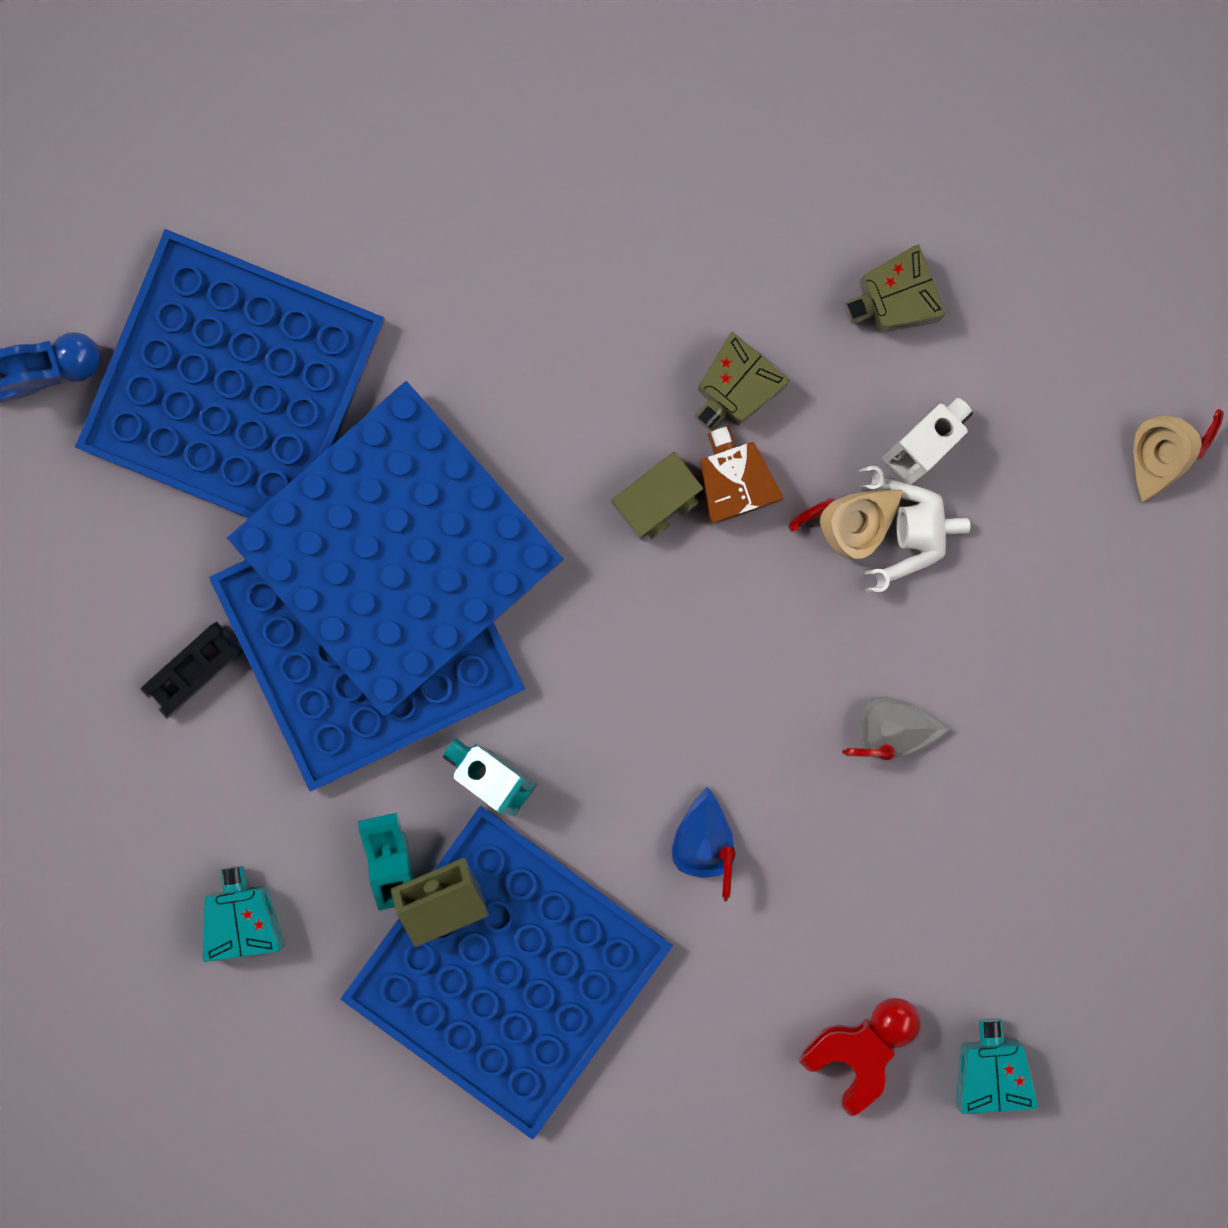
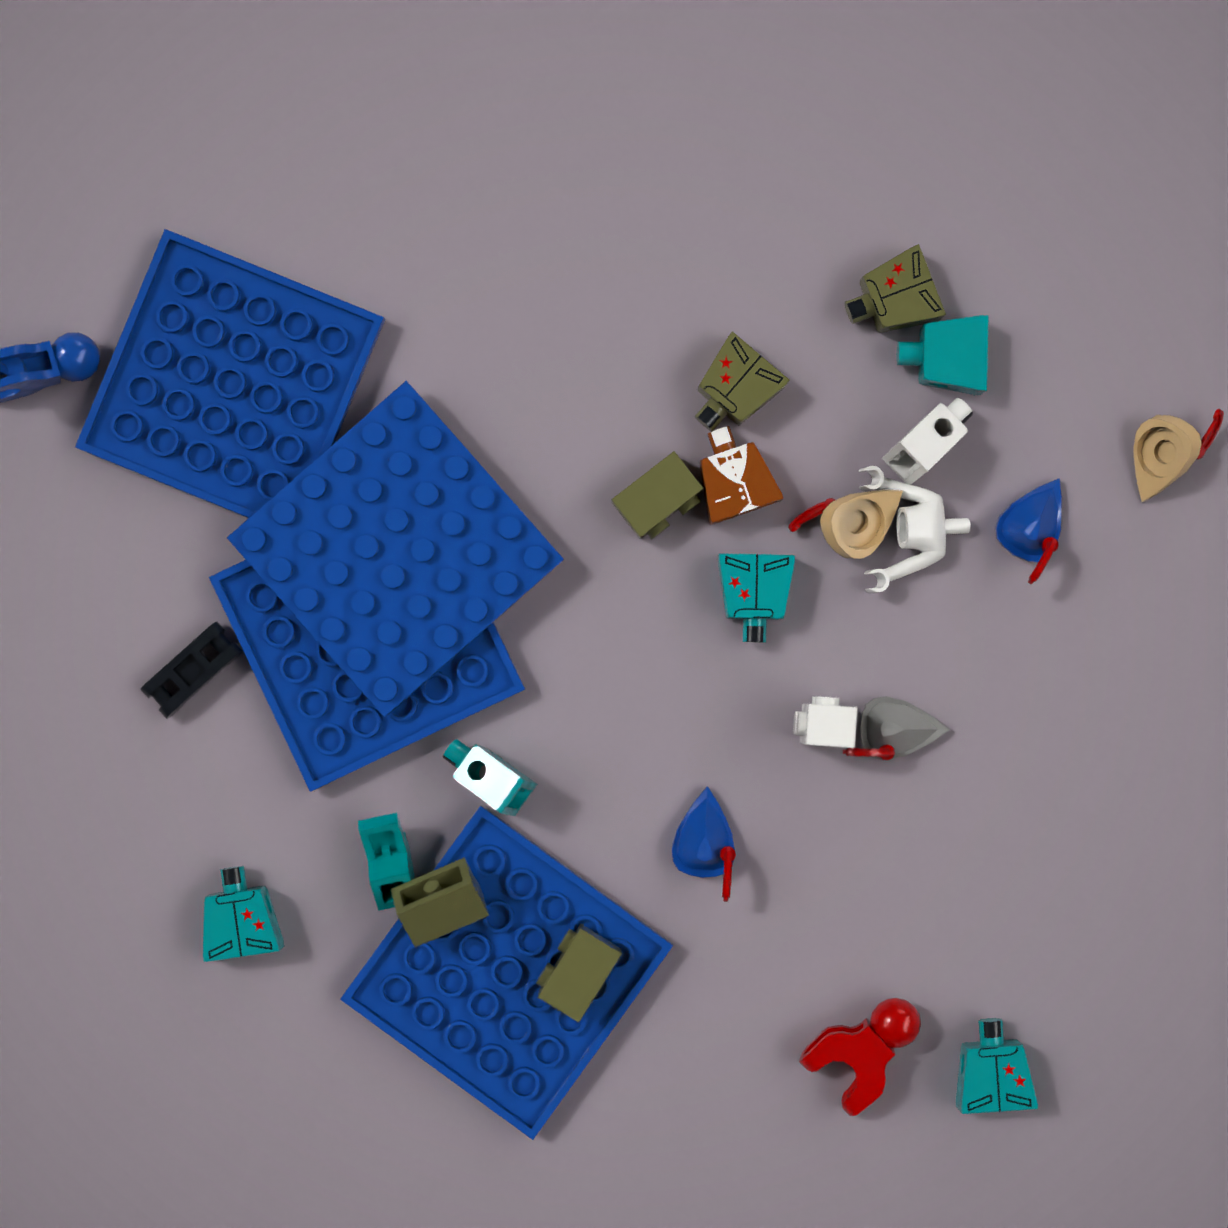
none -> olive brick [536,924,622,1023]
none -> teal torso [718,553,795,642]
none -> white brick [793,696,857,748]
none -> teal torso [896,315,989,395]
none -> blue piece [995,478,1062,584]

